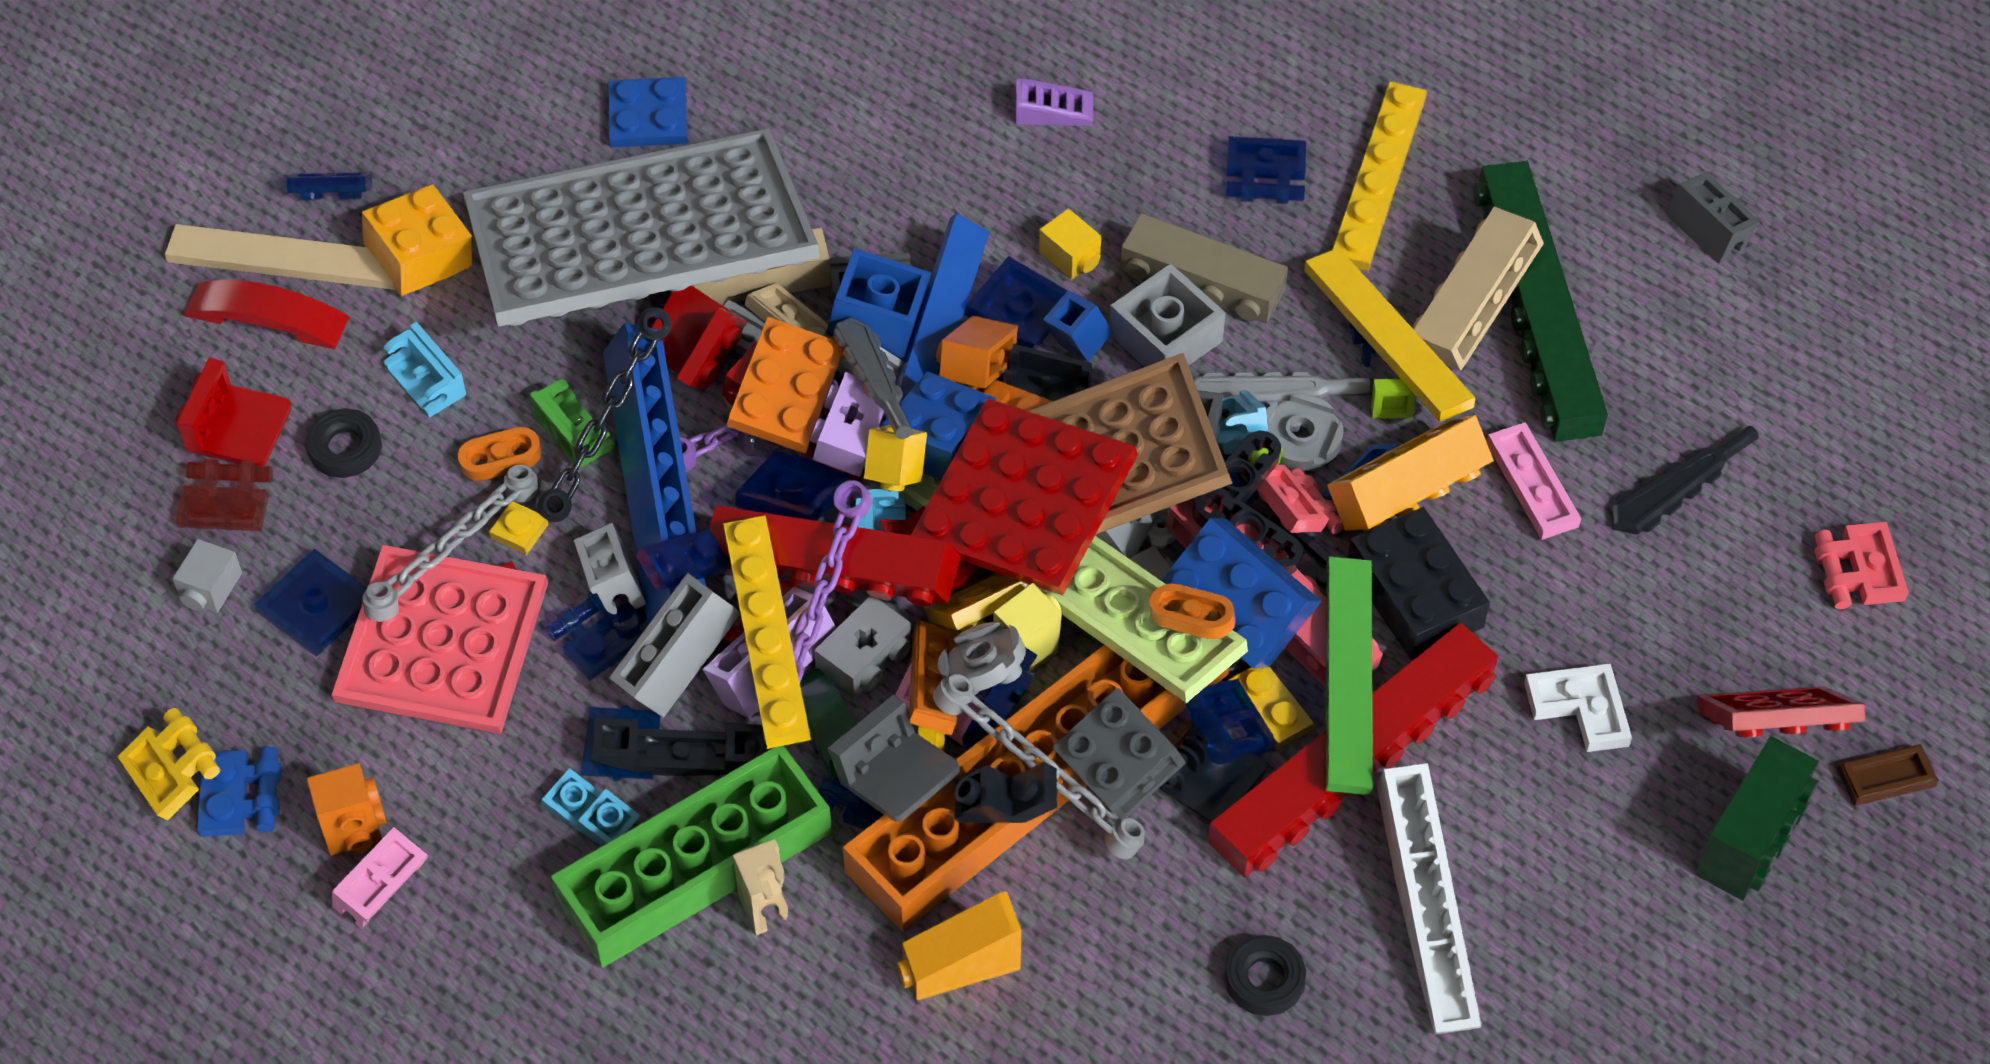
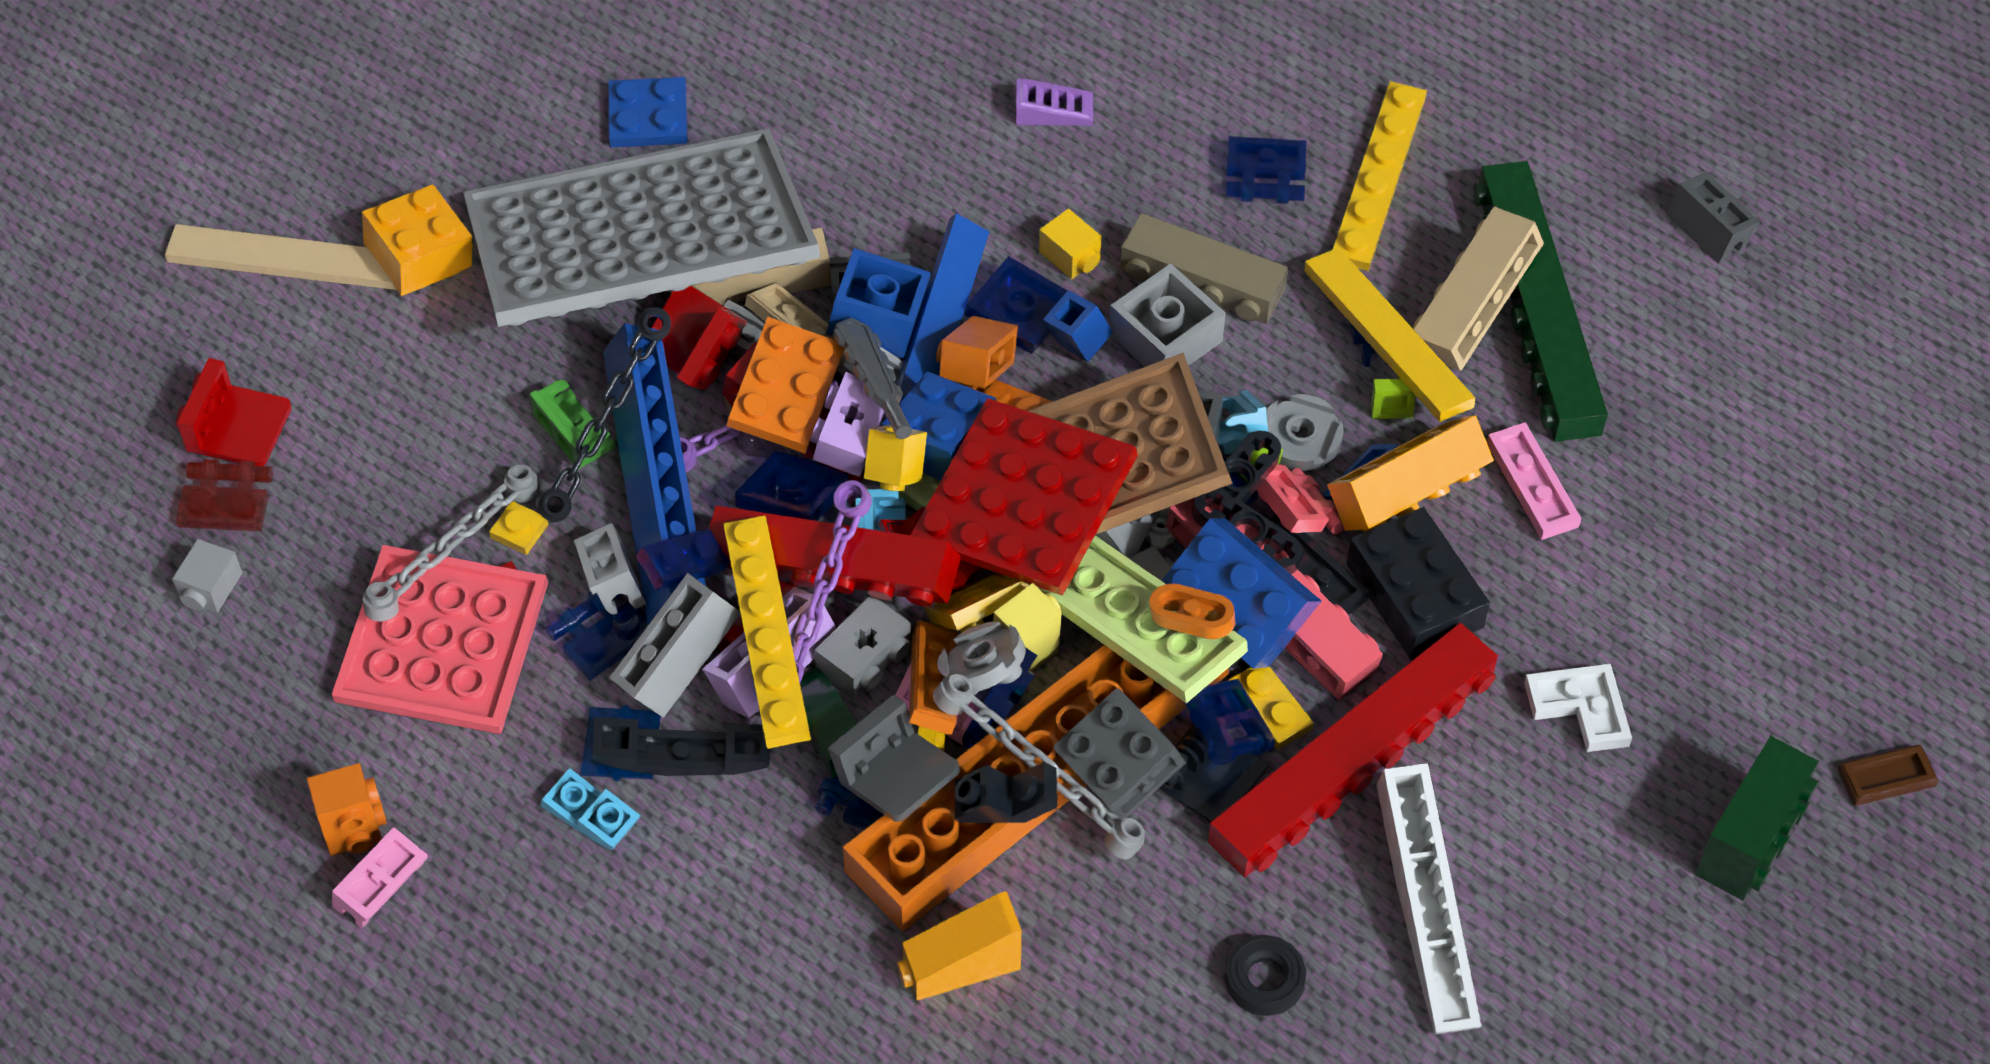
yellow plate [117,708,220,820] -> none
red slope [183,279,349,350] -> none
blue plate [197,747,282,837] -> none
clear blue plate [254,548,367,657] -> none
clear blue plate [286,172,372,200] -> none
black tyre [306,408,382,478] -> none
medium azure hinge [383,322,466,418] -> none
orange plate [458,427,542,481] -> none
bright green brick [551,746,832,968] -> none
tan hinge [733,839,788,935] -> none
black hinge [1003,344,1092,401] -> none
light grey sword [1194,372,1370,413] -> none
bright green tile [1326,556,1373,795] -> none
black sword [1611,426,1759,535] -> none
red plate [1697,686,1865,737] -> none
coral plate [1814,522,1909,610] -> none

